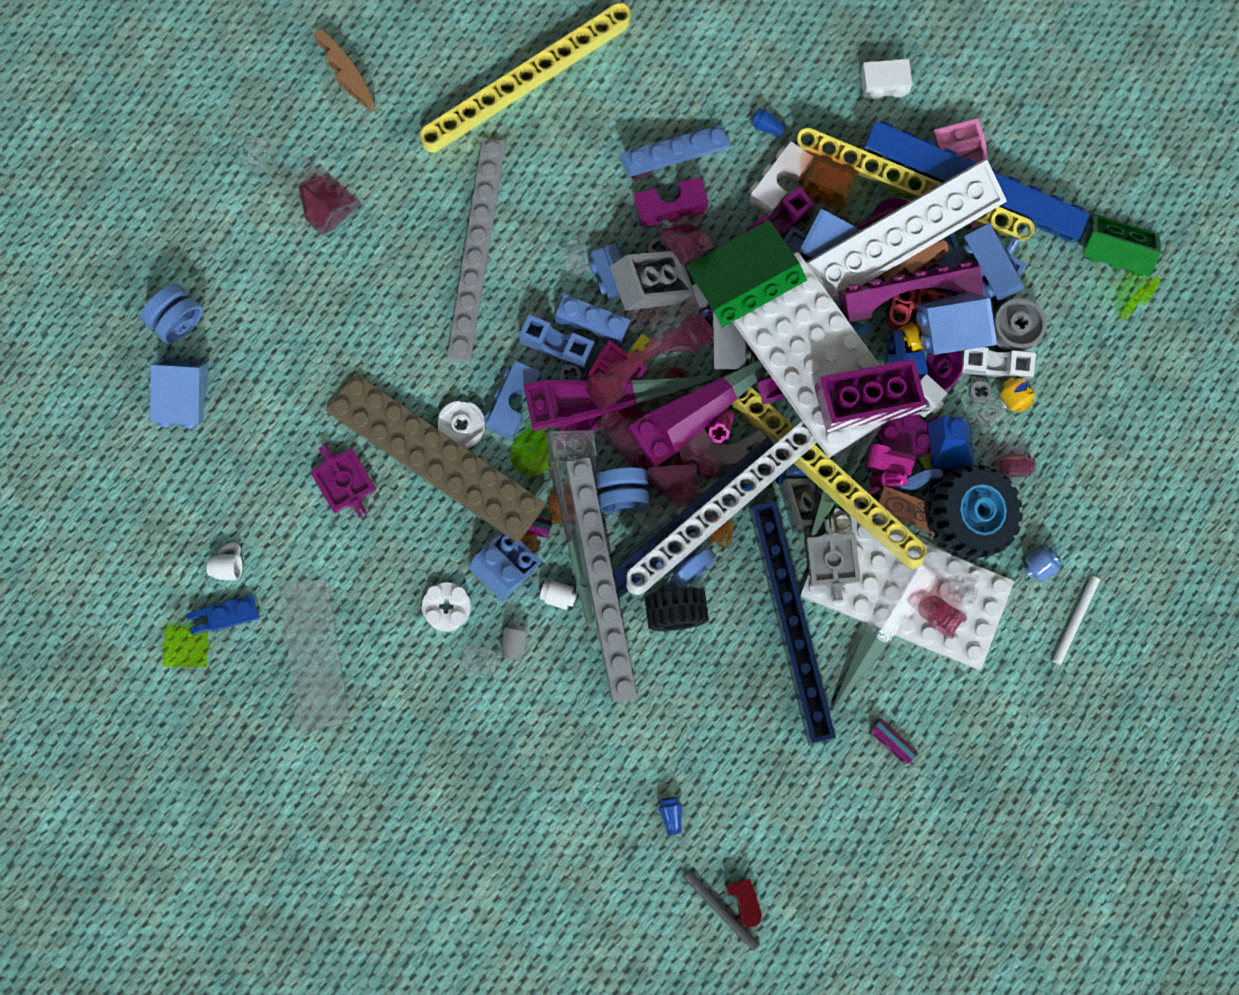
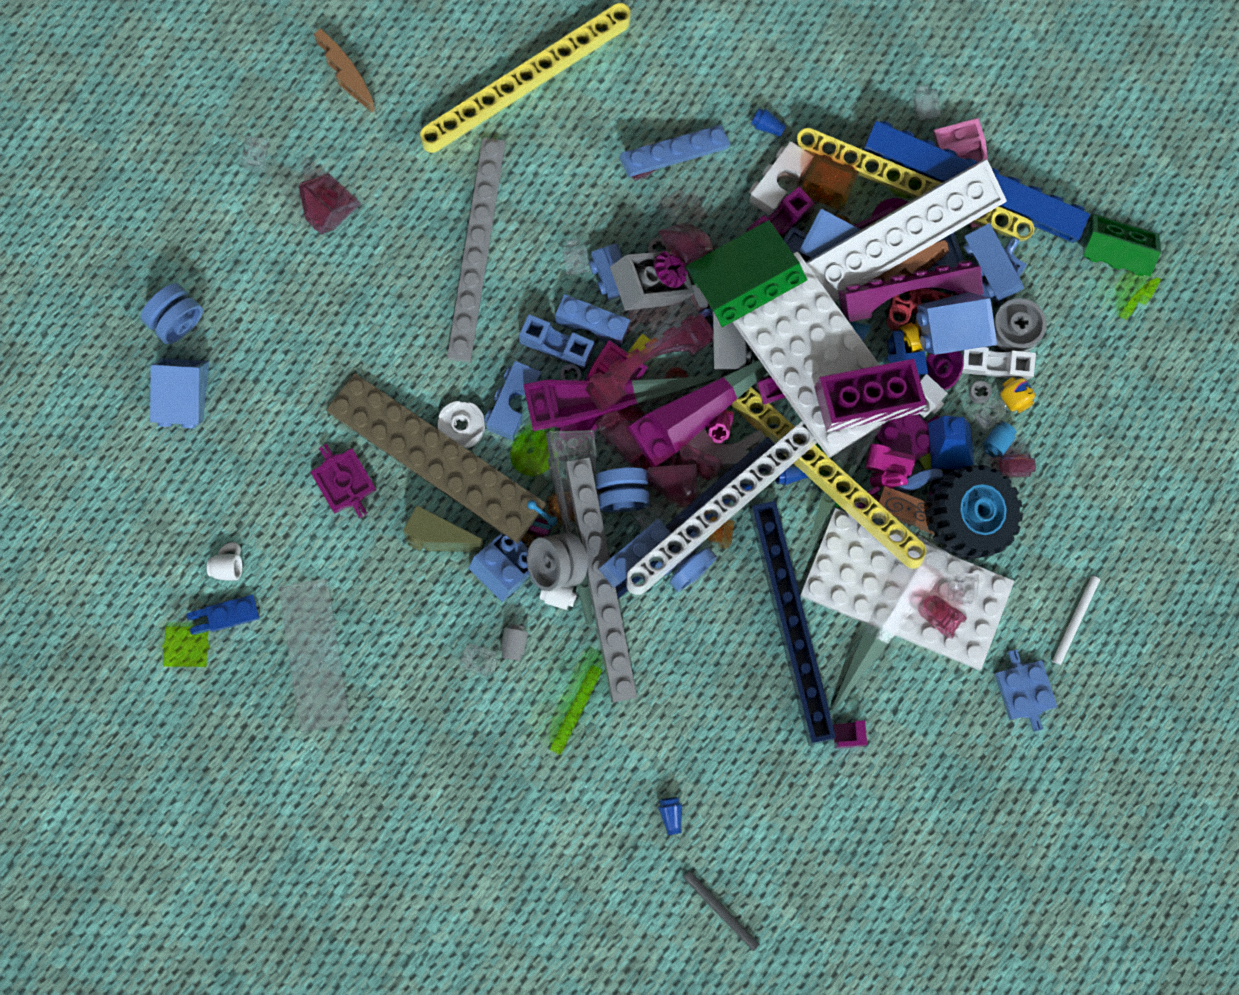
white plate [422,582,471,632] -> none
magenta arch [633,177,709,228] -> none
black tyre [644,587,709,631] -> none
dark red leg [725,879,762,927] -> none
dark grey slope [780,478,827,533] -> none
light grey plate [806,519,861,602] -> none
white brick [860,59,912,99] -> none
magenta slope [870,719,917,765] -> none
medium blue head [1024,545,1062,581] -> none
none -> olive slope [403,506,484,552]
none -> dark azure hinge [527,500,557,526]
none -> light grey wheel [527,533,588,591]
none -> clear neon green beam [550,664,603,756]
none -> medium blue arch [598,518,671,588]
none -> magenta gear [654,251,688,288]
none -> magenta panel [833,720,867,749]
none -> clear bracket [909,85,941,121]
none -> dark azure brick [983,422,1016,458]
none -> medium blue plate [995,649,1057,732]

